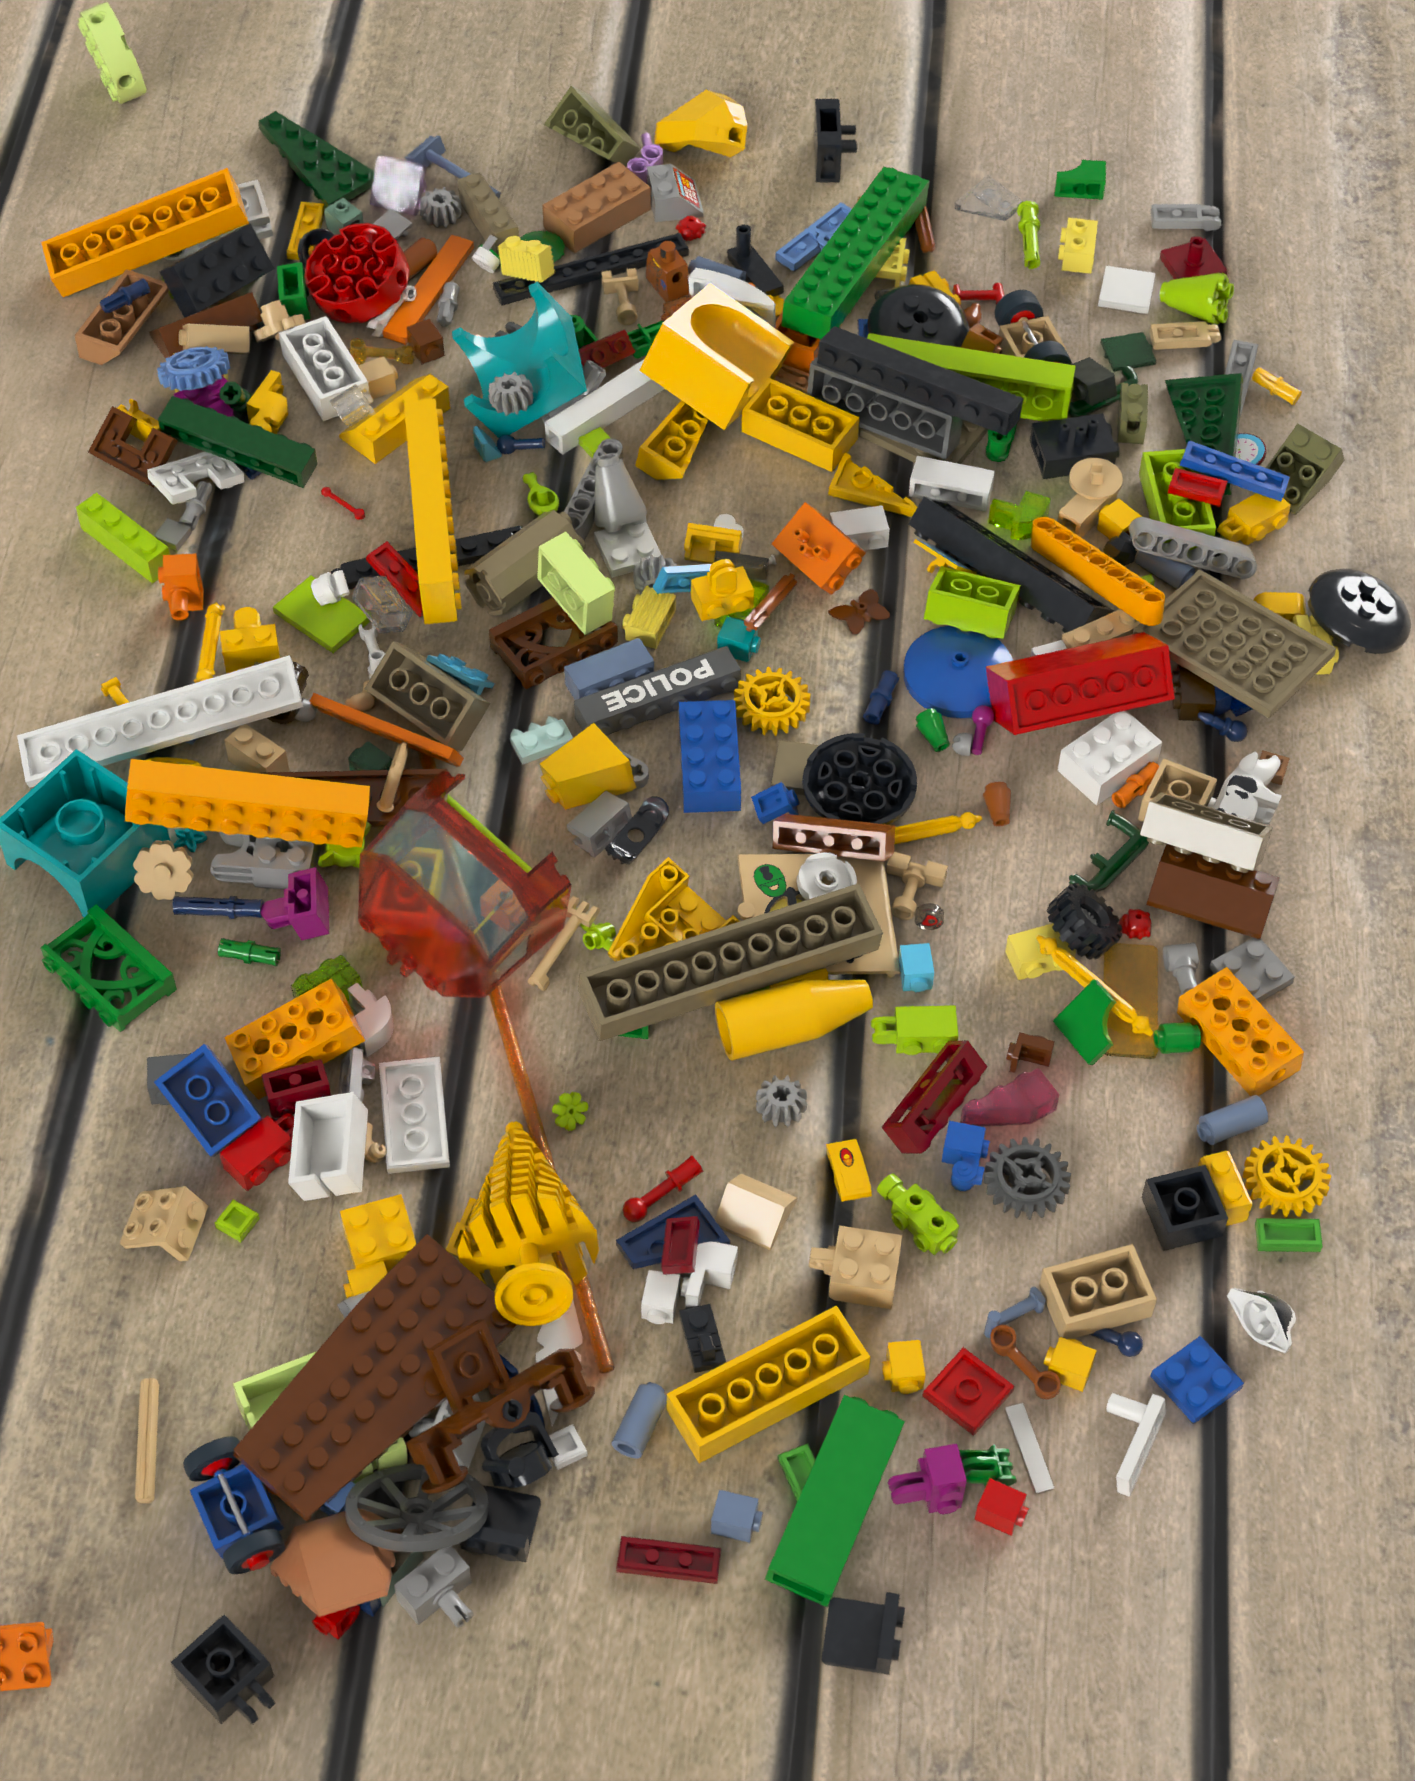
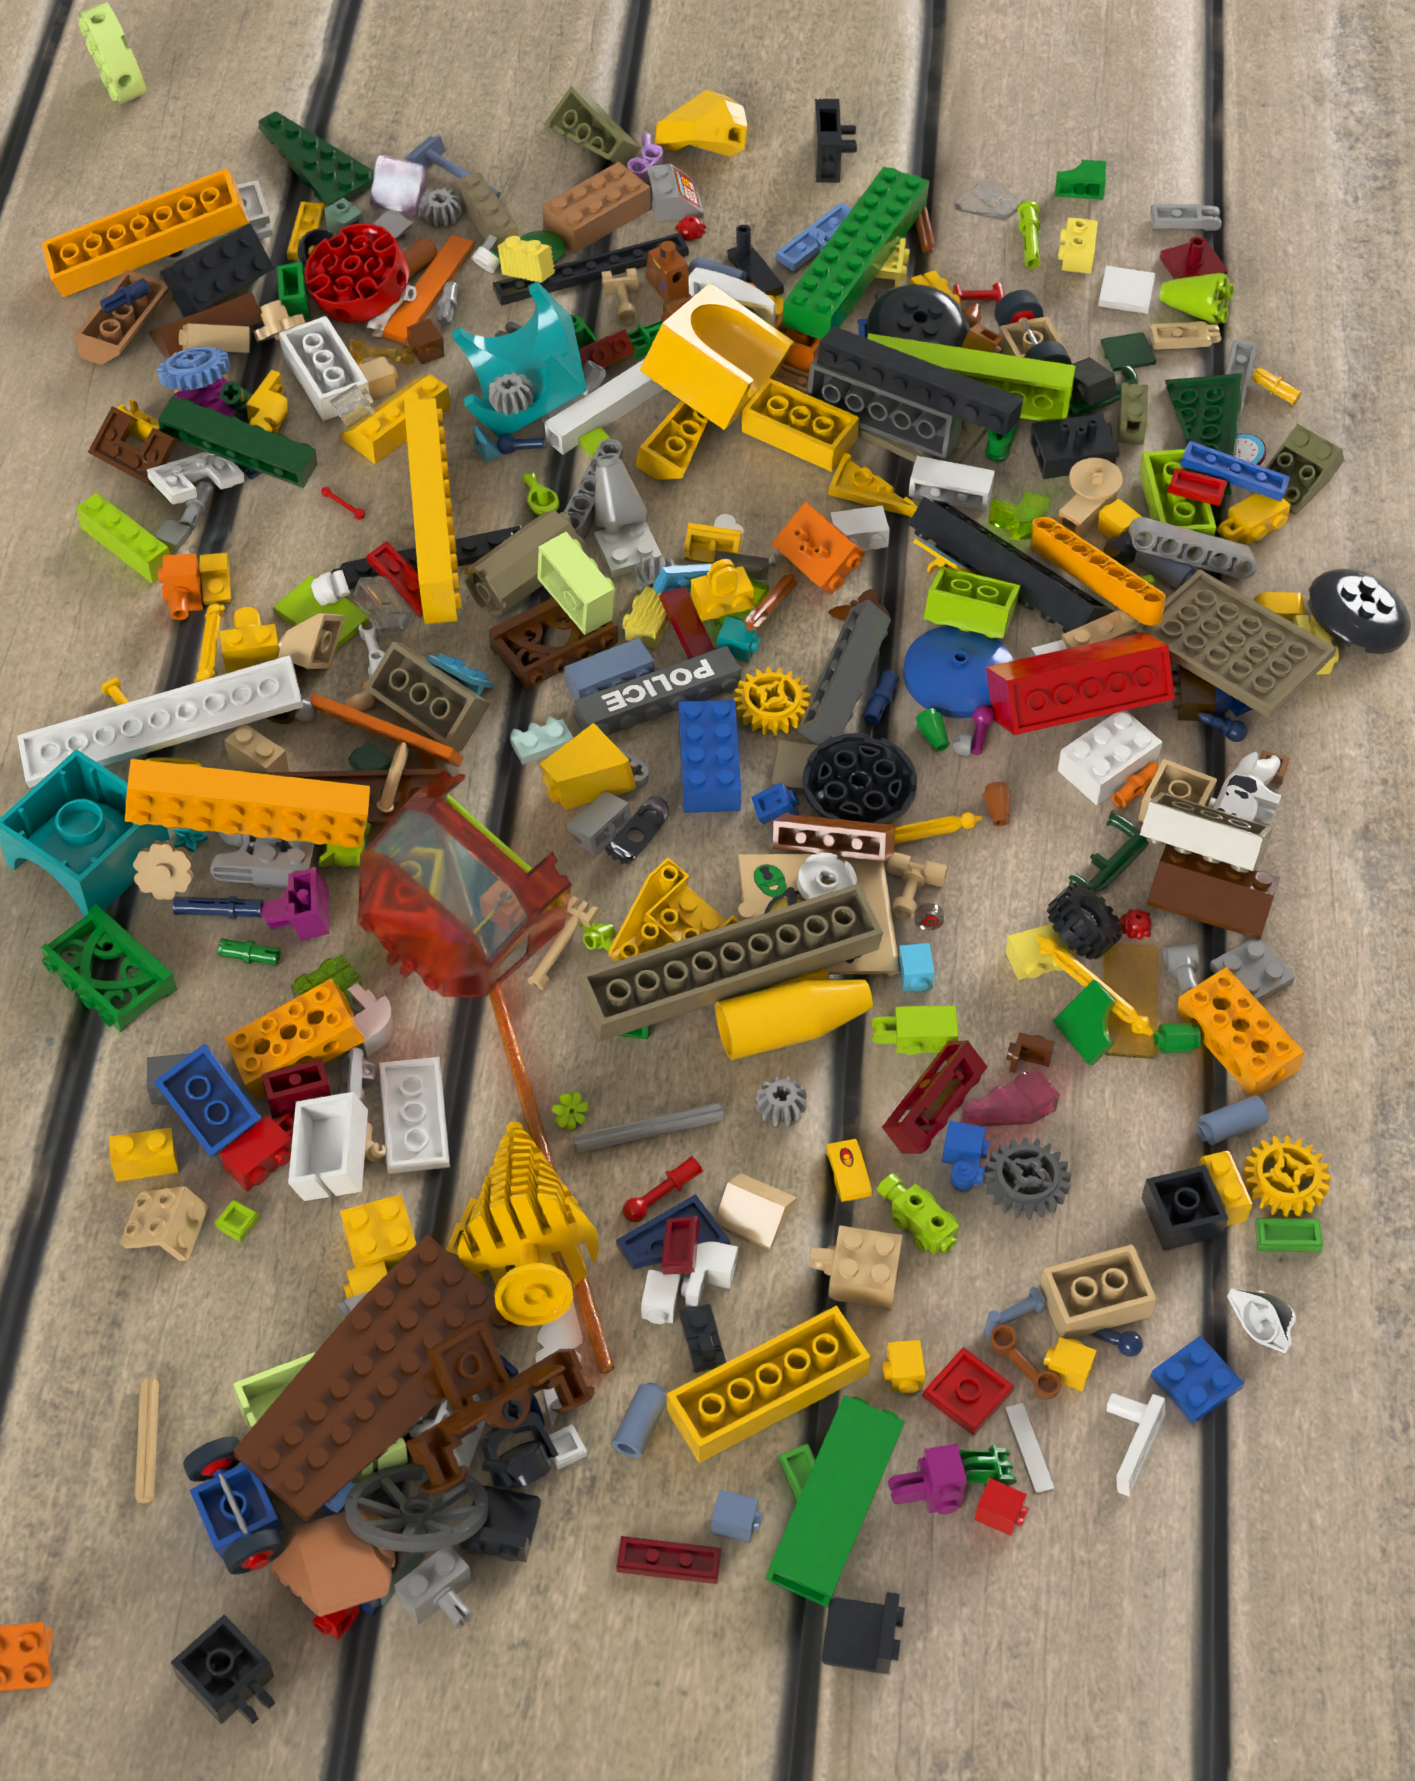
none -> yellow brick [109,1127,179,1182]
none -> yellow brick [199,552,232,605]
none -> tan slope [278,613,345,669]
none -> light grey axle [573,1103,724,1153]
none -> dark red tile [659,587,715,659]
none -> dark grey brick [797,599,891,745]

